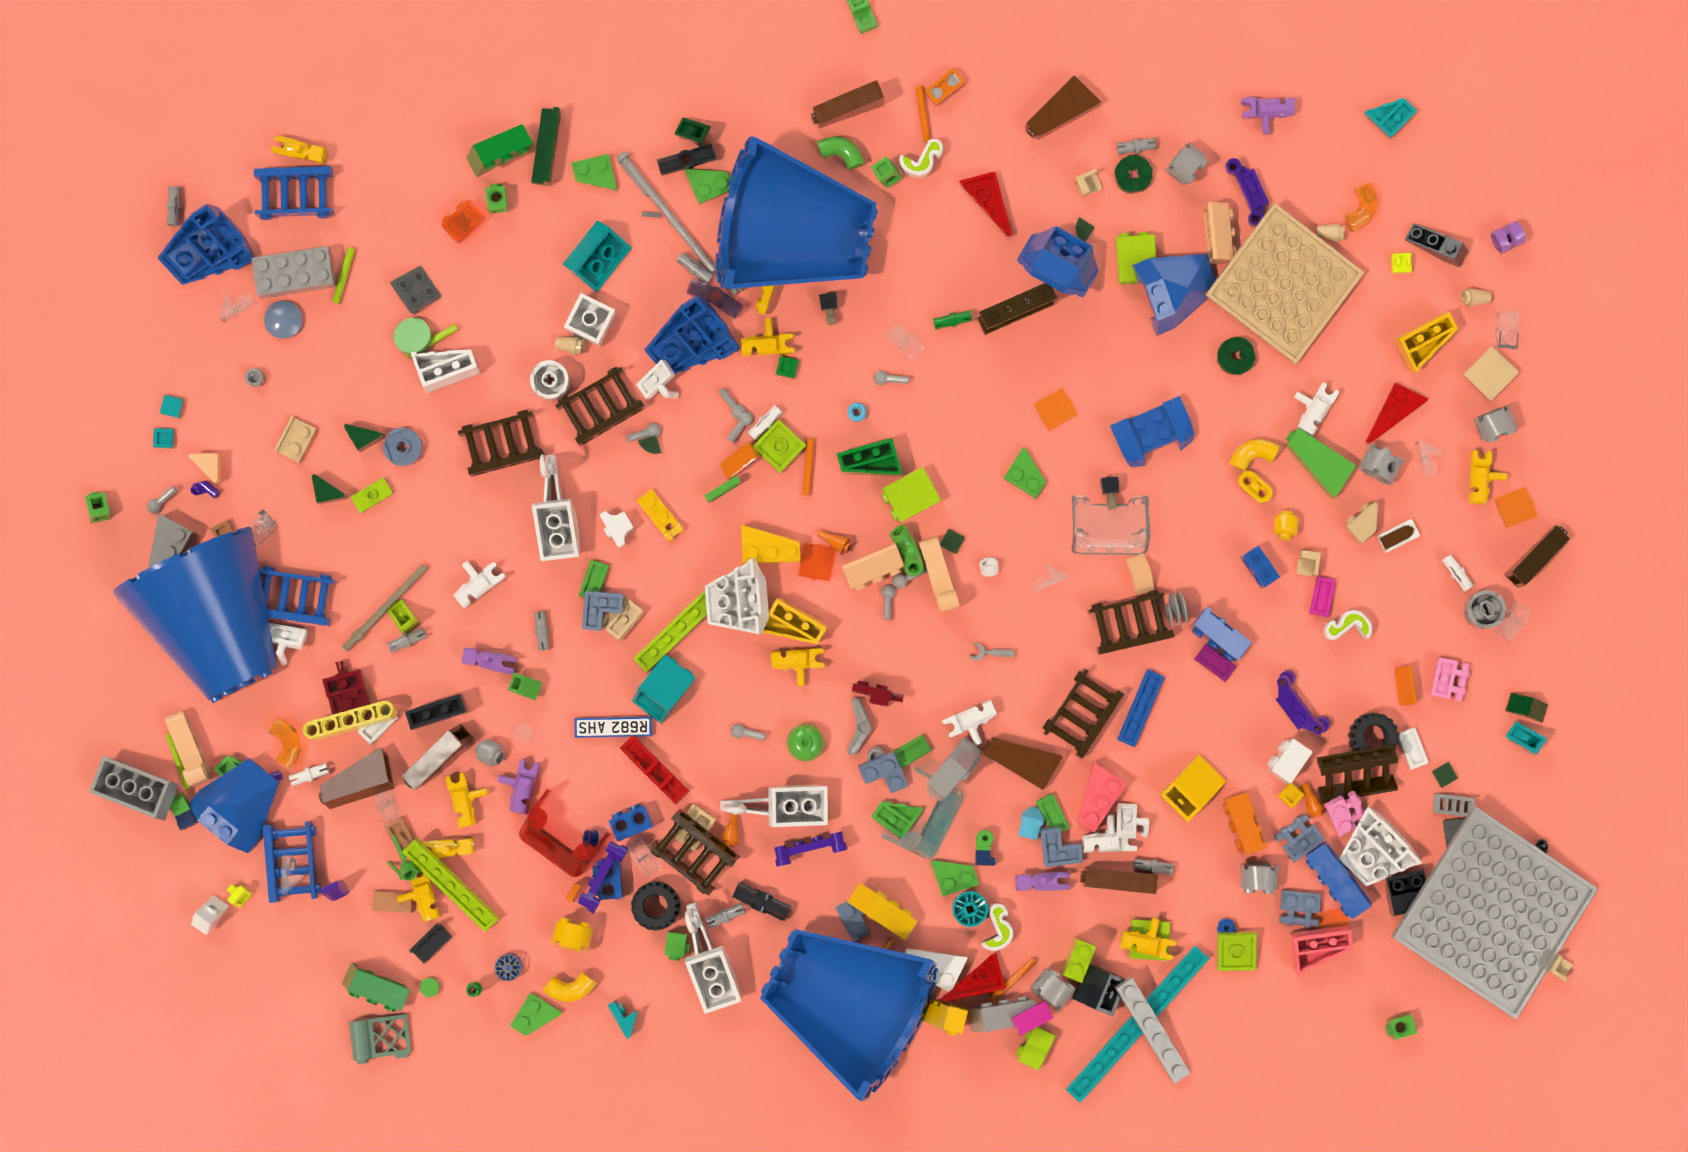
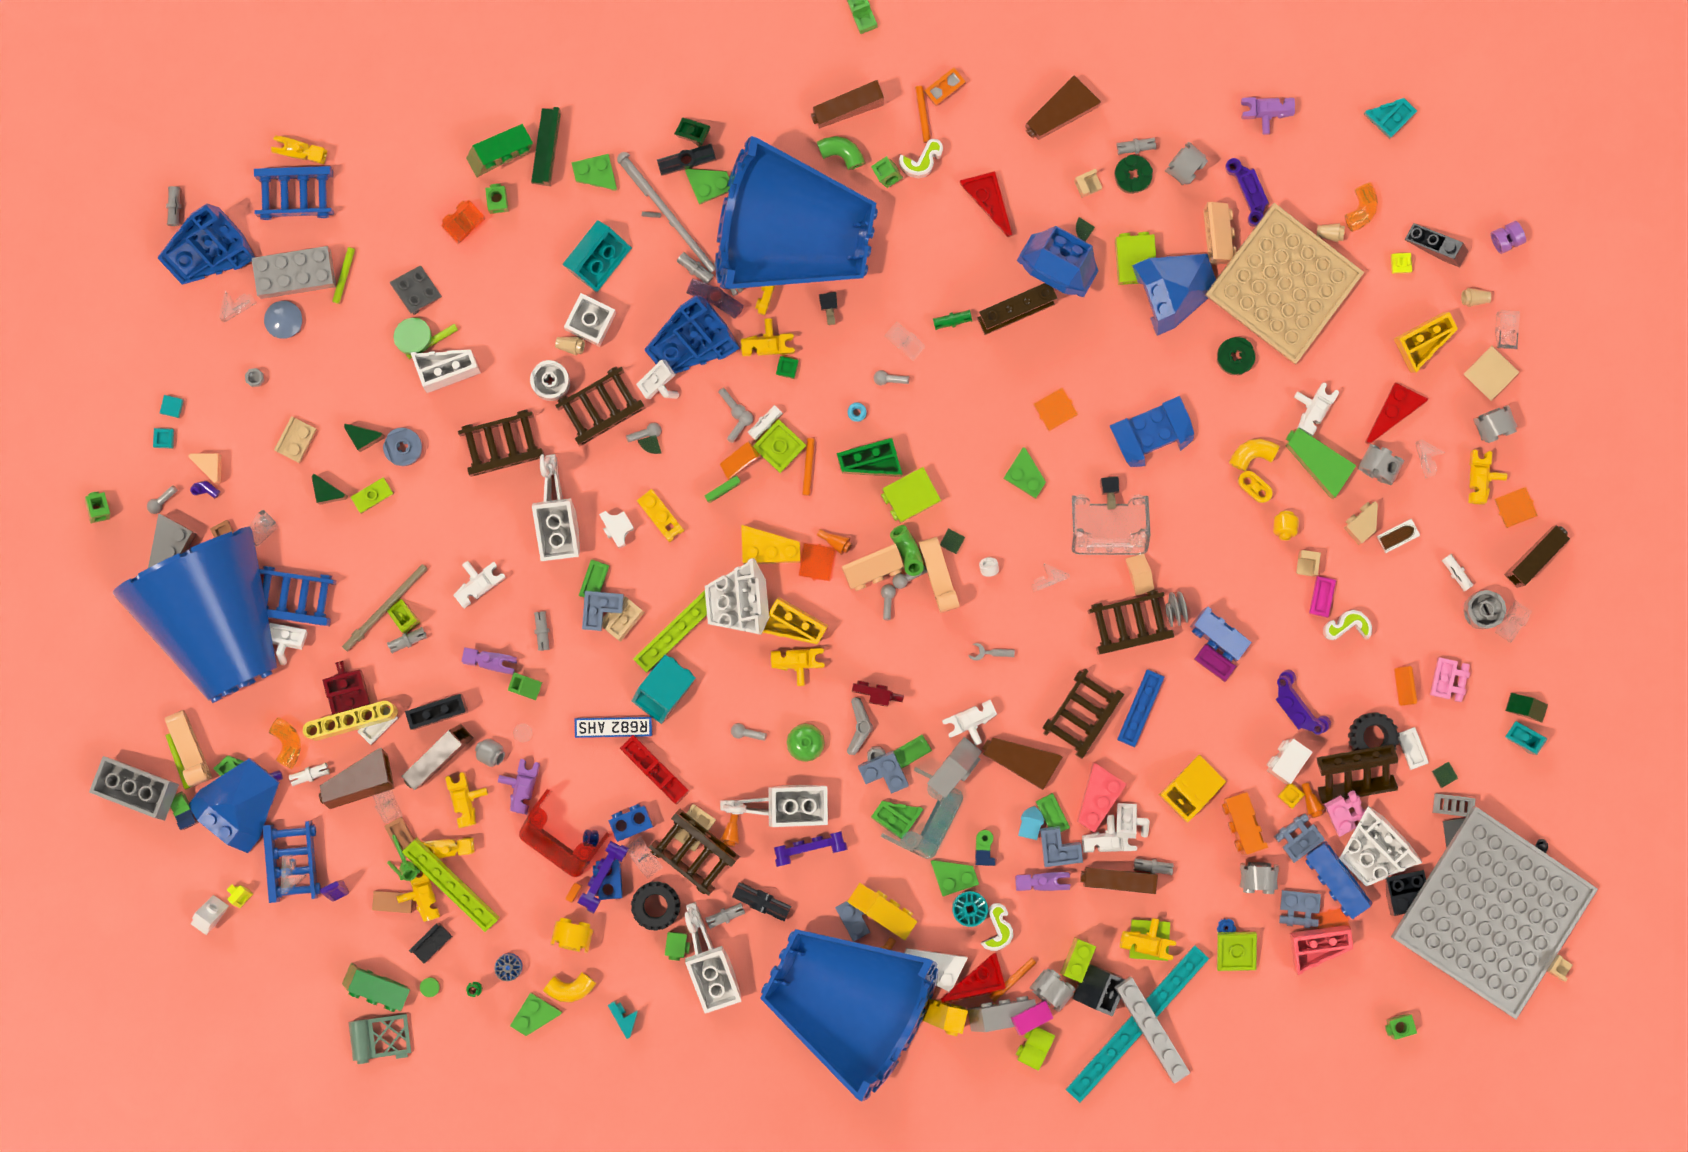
blue brick [1240,545,1280,589] -> none

